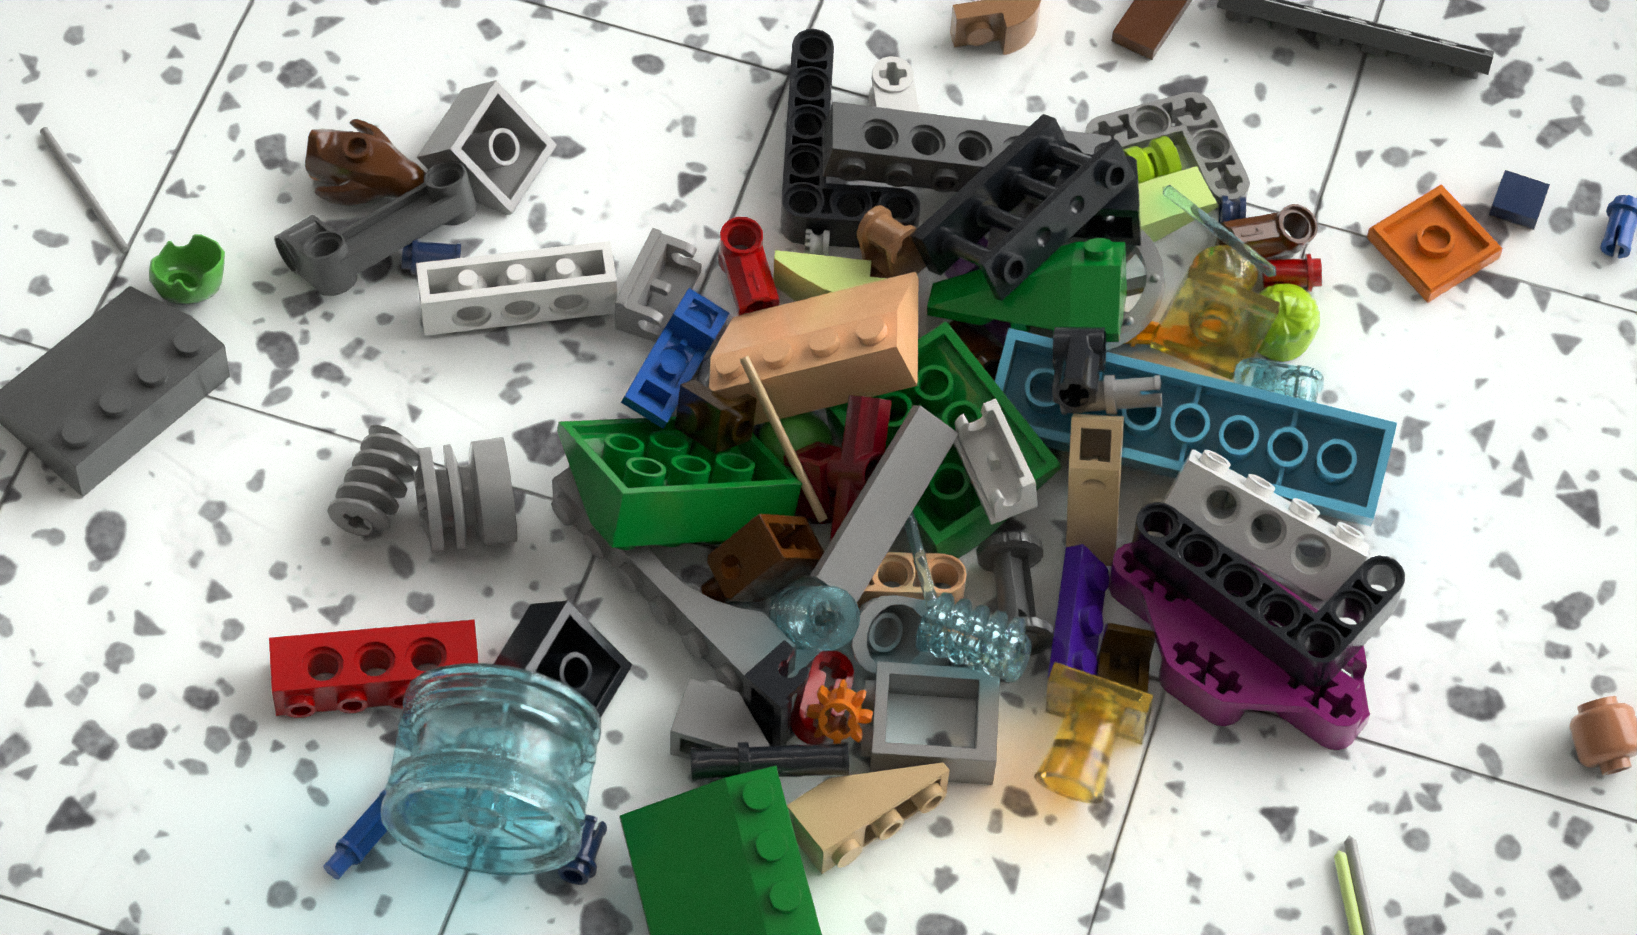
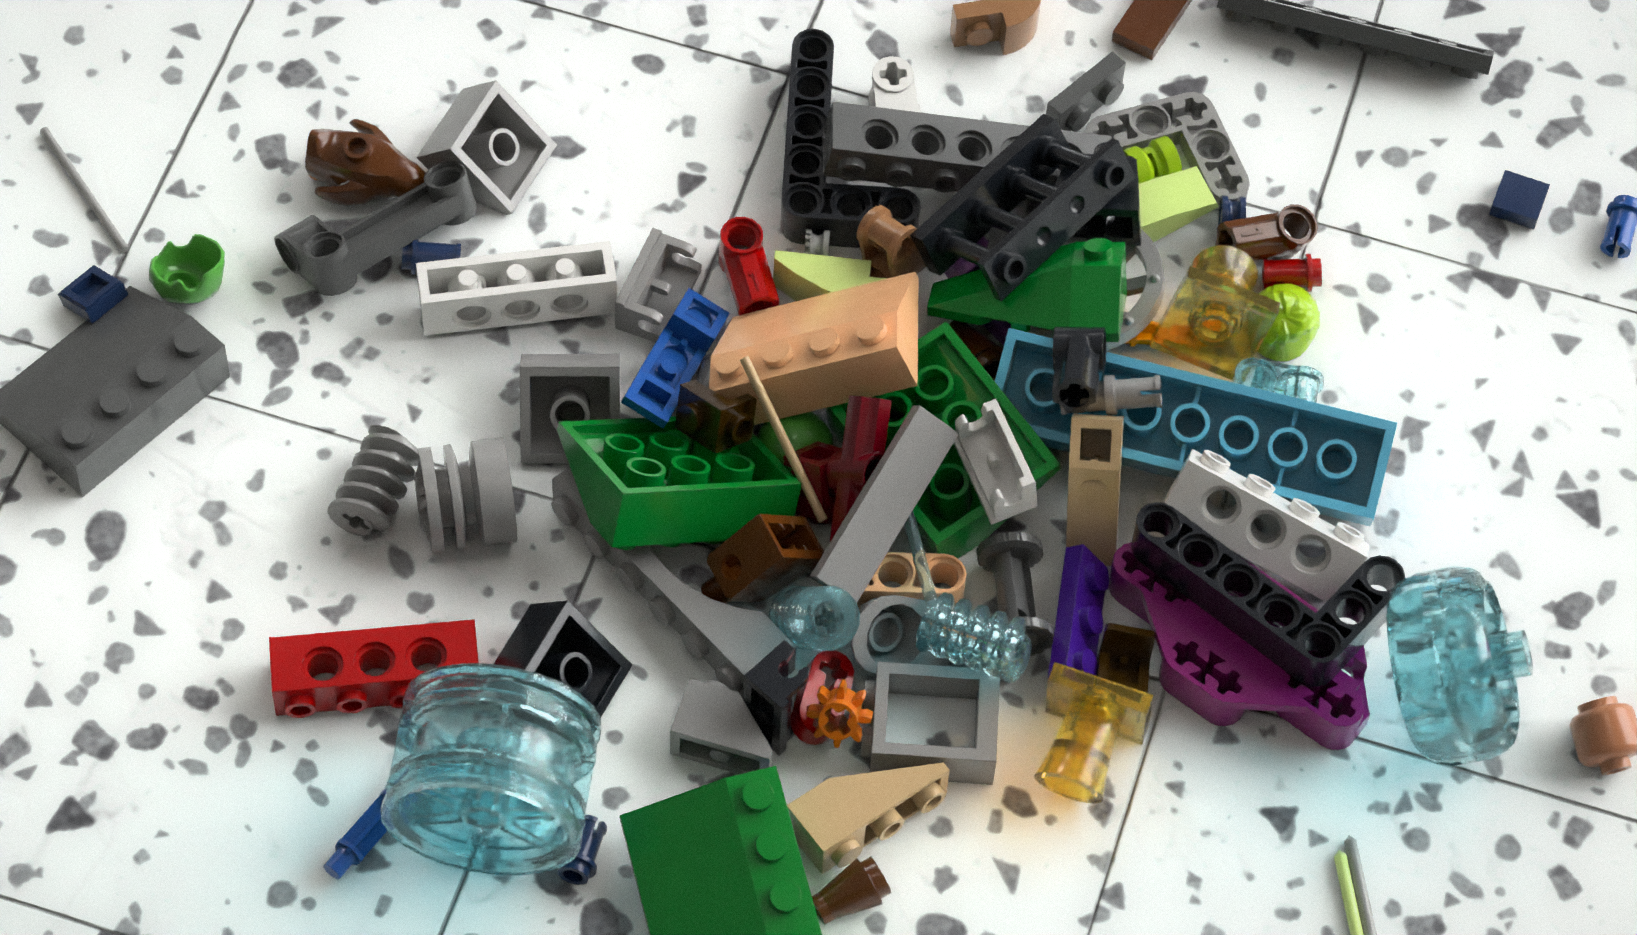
black pin [691,742,850,782] -> none
clear light blue axle [1163,185,1276,277] -> none
orange tile [1367,184,1503,303] -> none
none -> dark blue tile [58,265,129,324]
none -> light grey slope [520,354,620,464]
none -> reddish brown cone [812,856,891,925]
none -> dark grey plate [1046,51,1126,132]
none -> clear light blue wheel [1386,566,1533,766]

